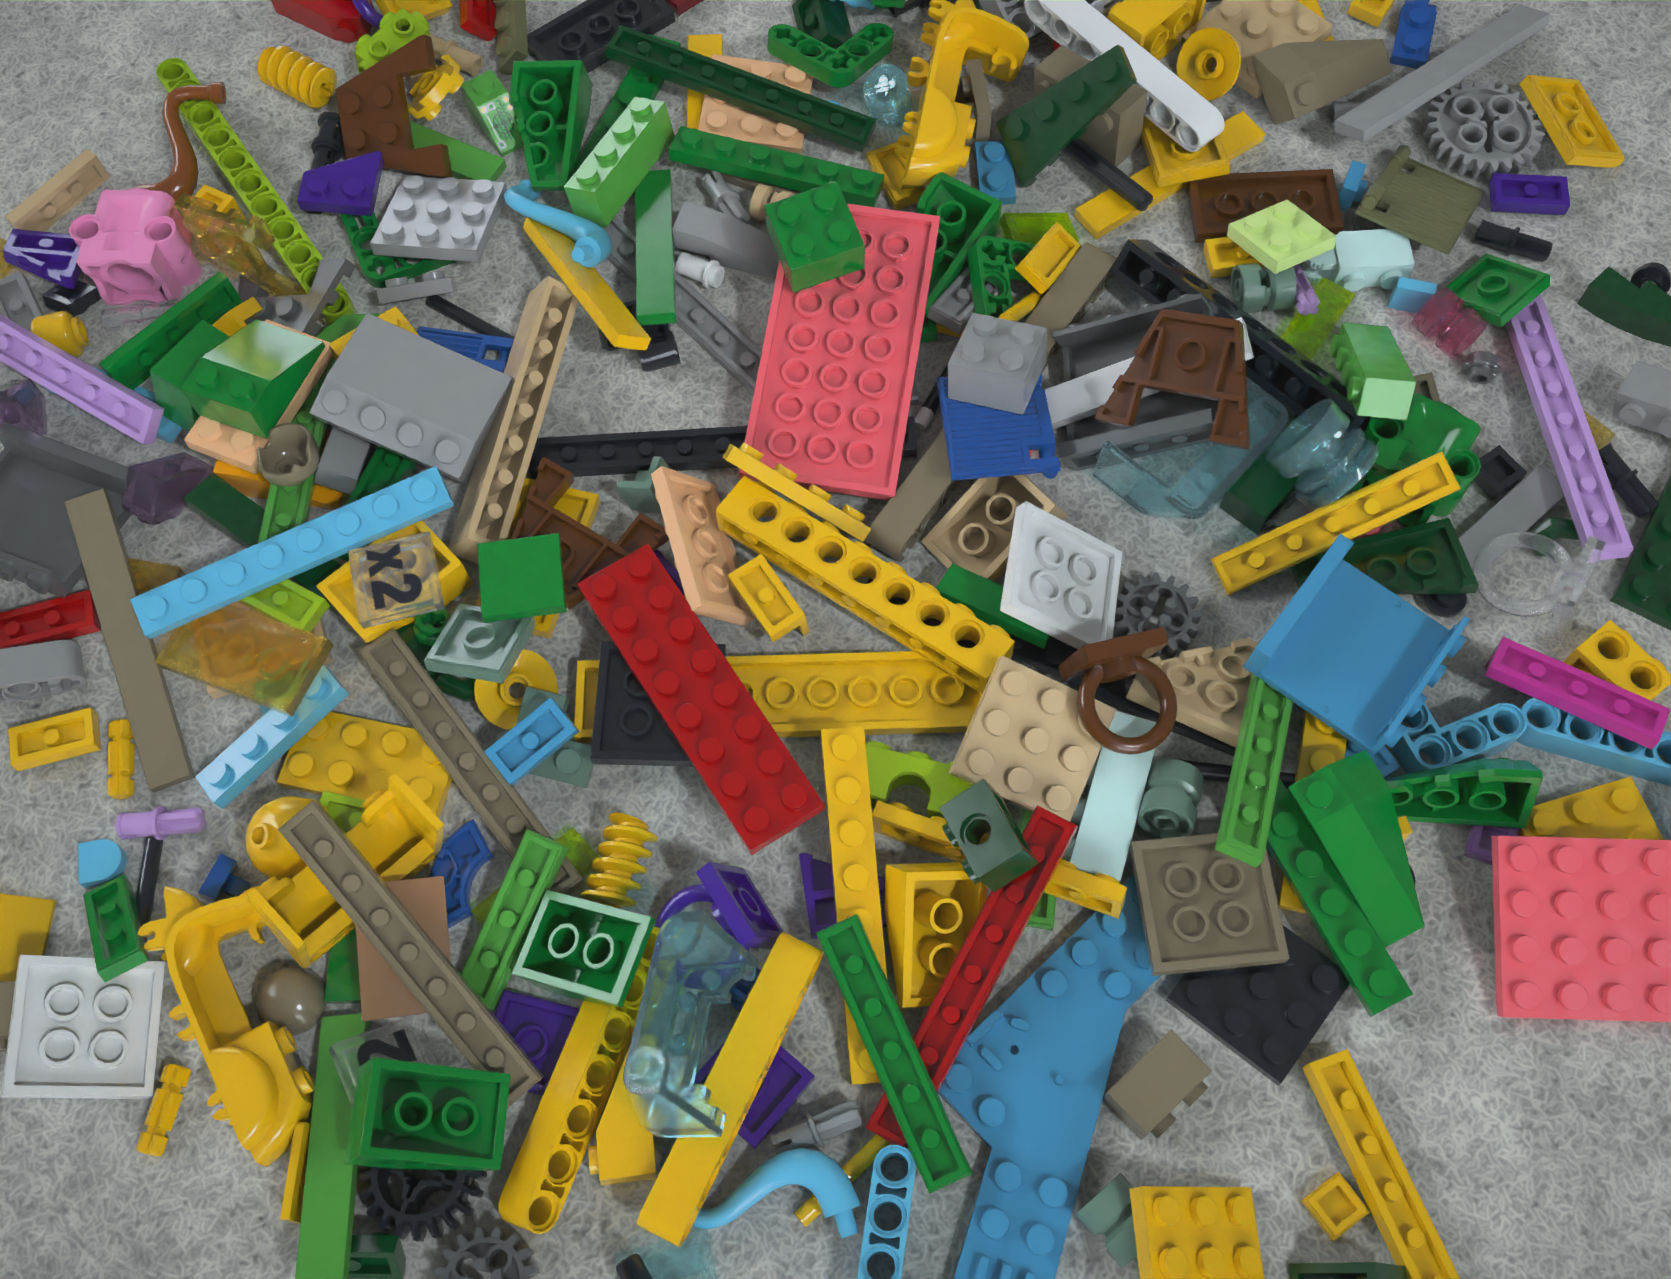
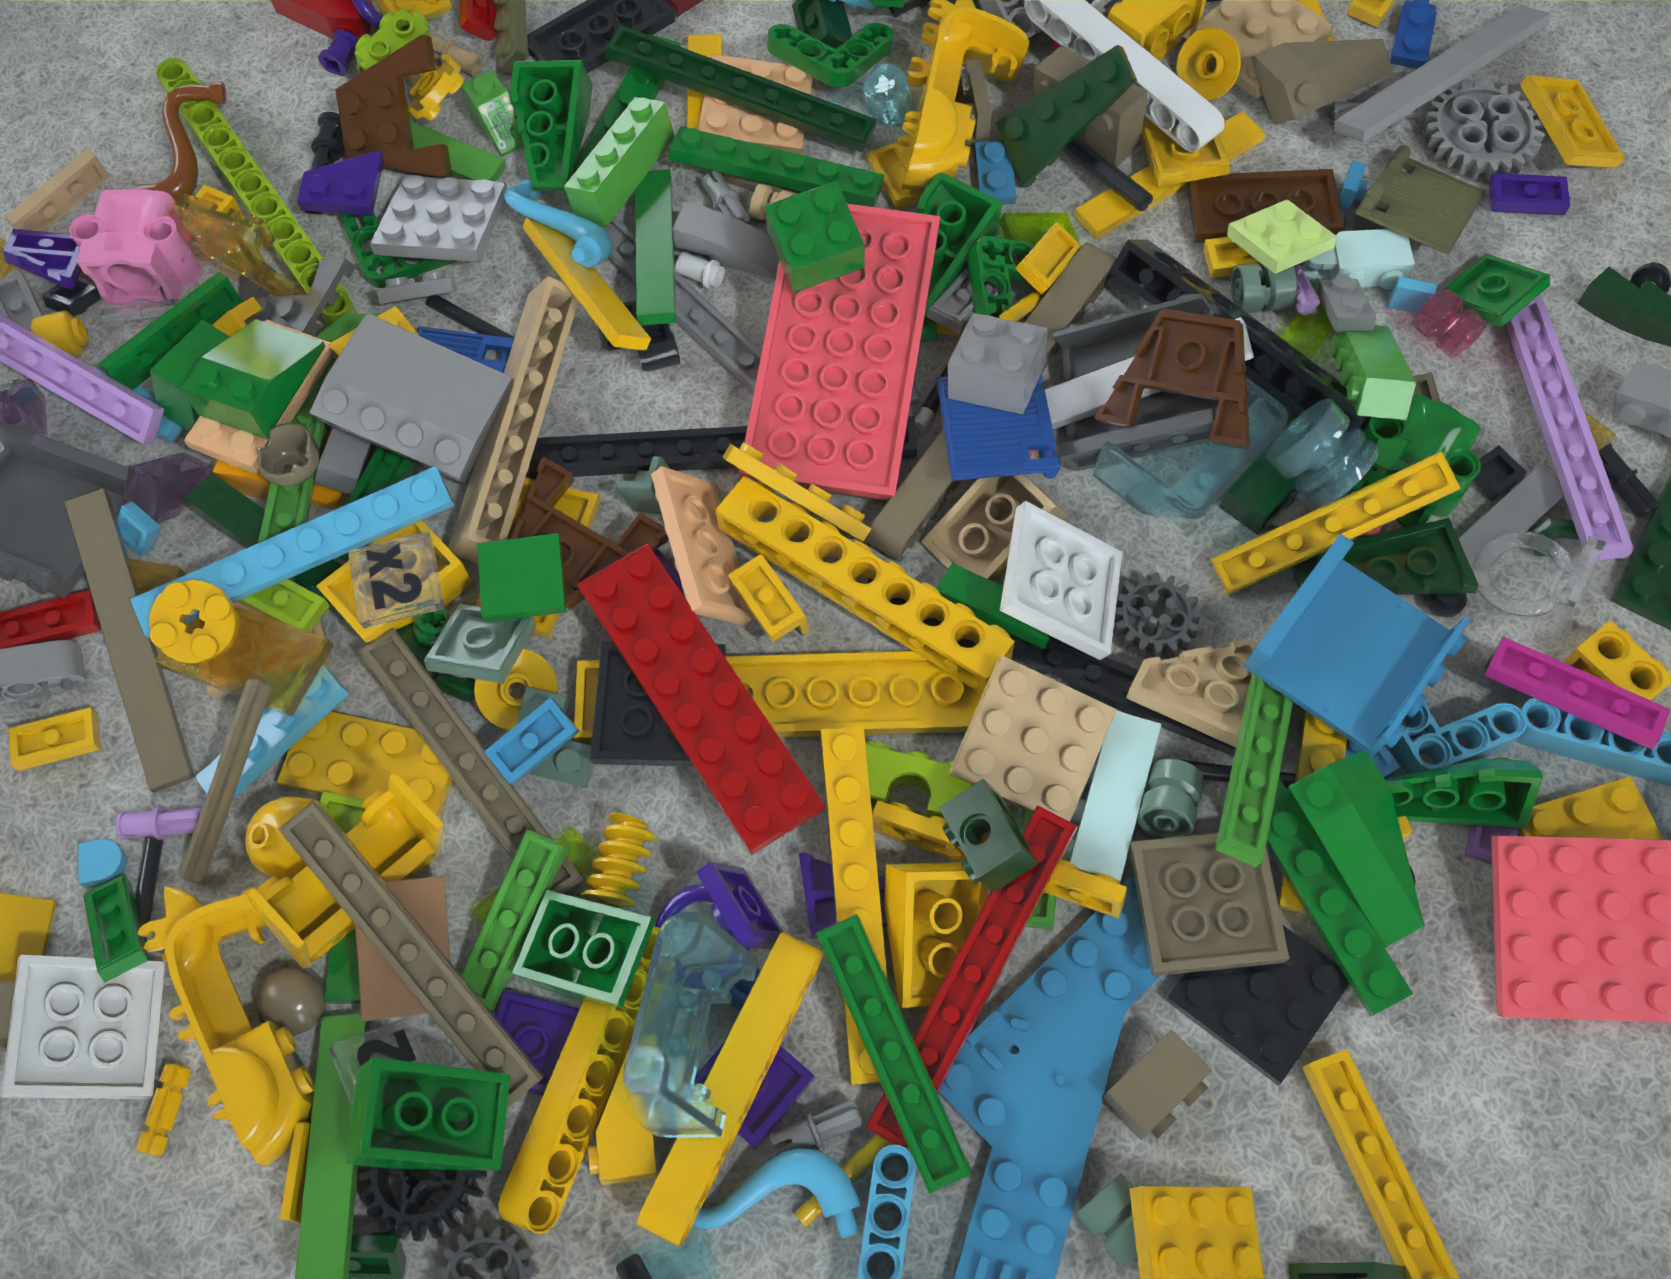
yellow axle [107,719,135,800] -> none
blue tile [198,853,251,903] -> none
yellow piece [257,45,337,109] -> none
blue tile [429,819,494,928] -> none
reddish brown tile [1058,627,1177,755] -> none
yellow tile [1300,1172,1370,1241] -> none
flat silver plate [1461,351,1501,384] -> none
black axle [1473,219,1553,262] -> none
none -> medium azure tile [117,501,161,558]
none -> yellow plate [149,580,240,664]
none -> dark tan axle [179,678,271,883]
none -> dark purple bush [318,29,358,77]
none -> light grey plate [1317,276,1376,332]

